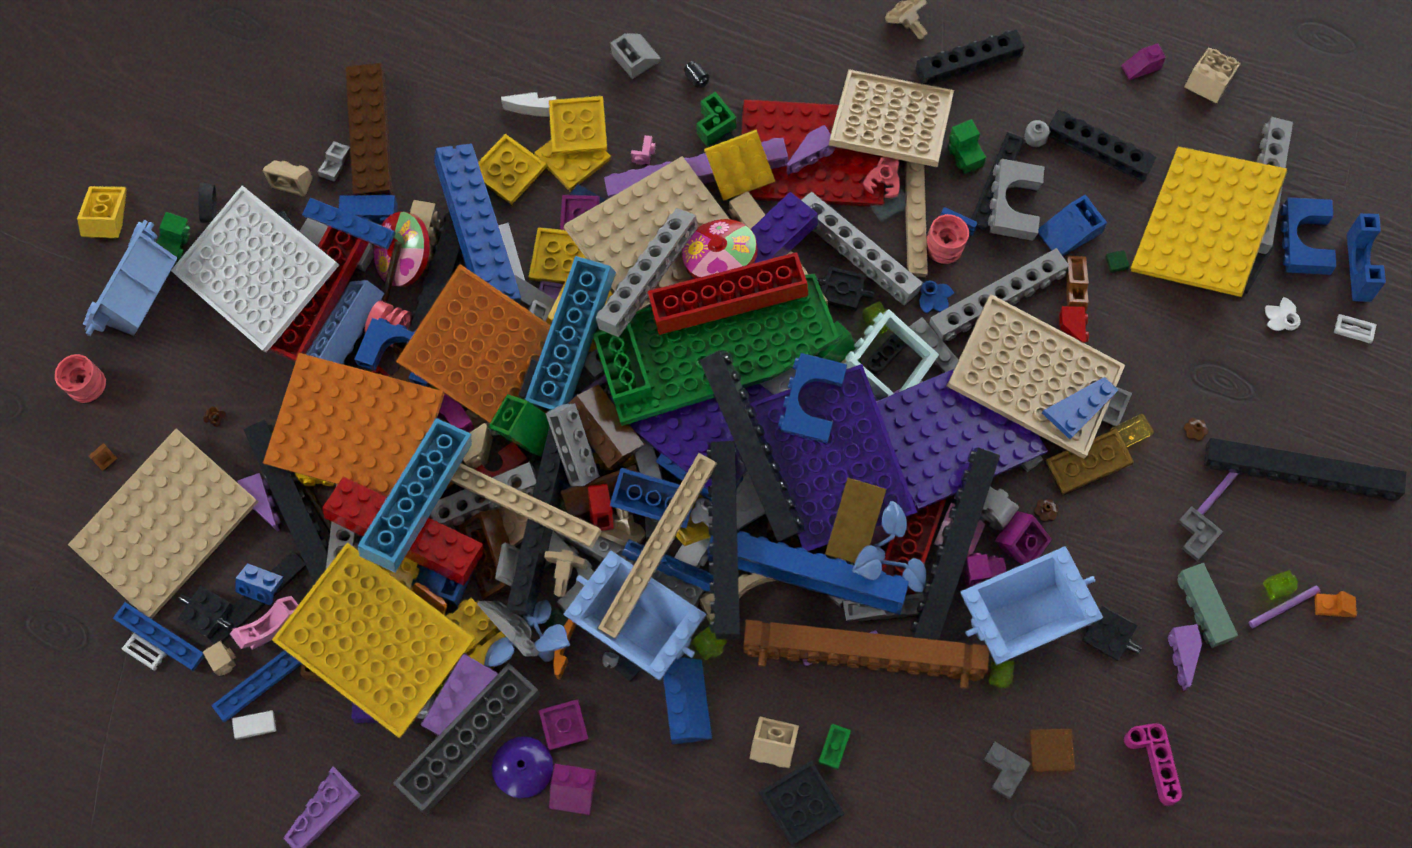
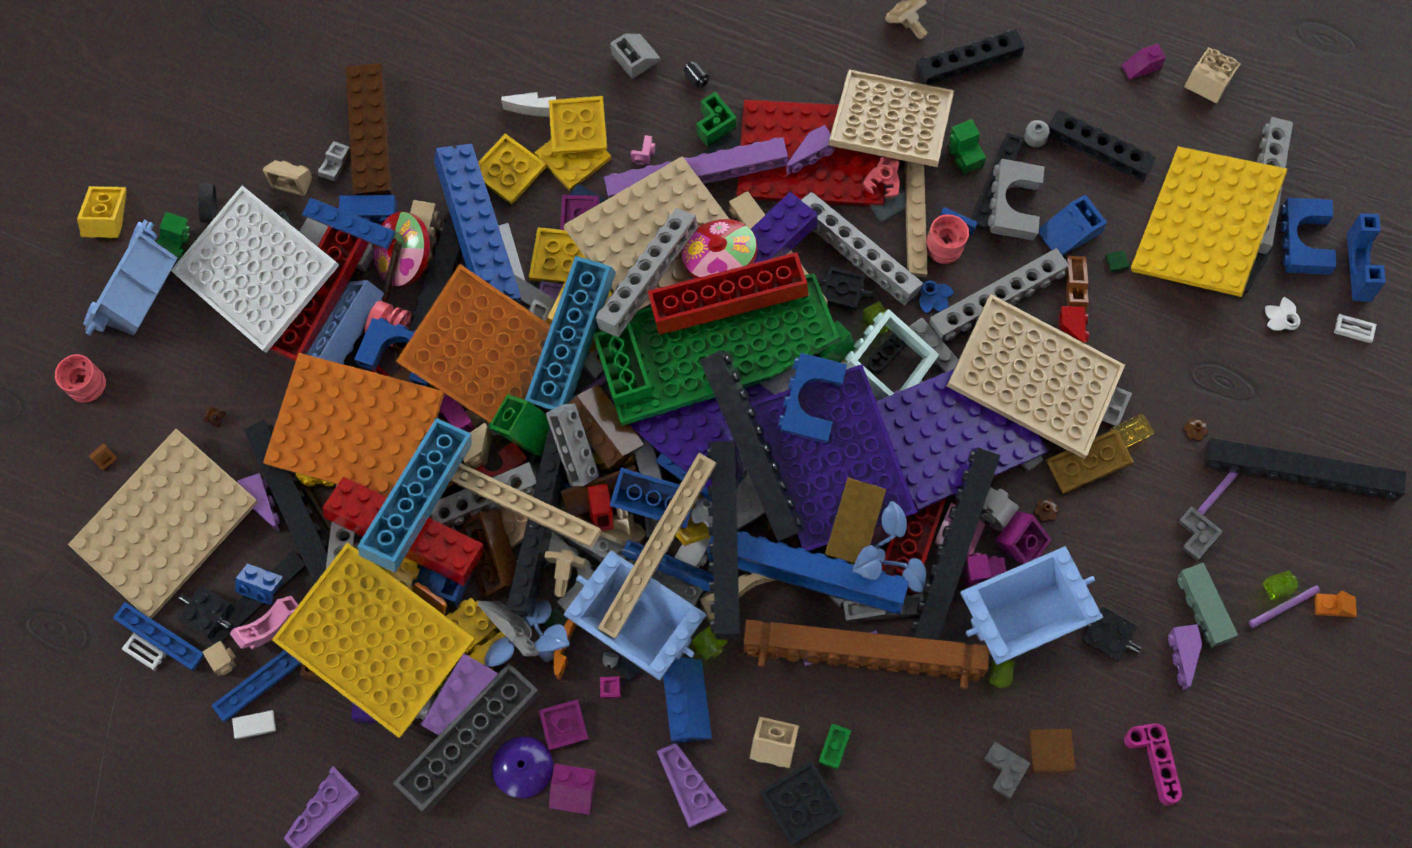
light grey tile [495,542,520,587] -> none
black tile [517,359,538,399] -> none
yellow plate [704,130,775,201] -> none
wing [1042,377,1118,439] -> none
none -> dark pink tile [600,676,621,699]
none -> medium lavender wing [657,743,727,828]

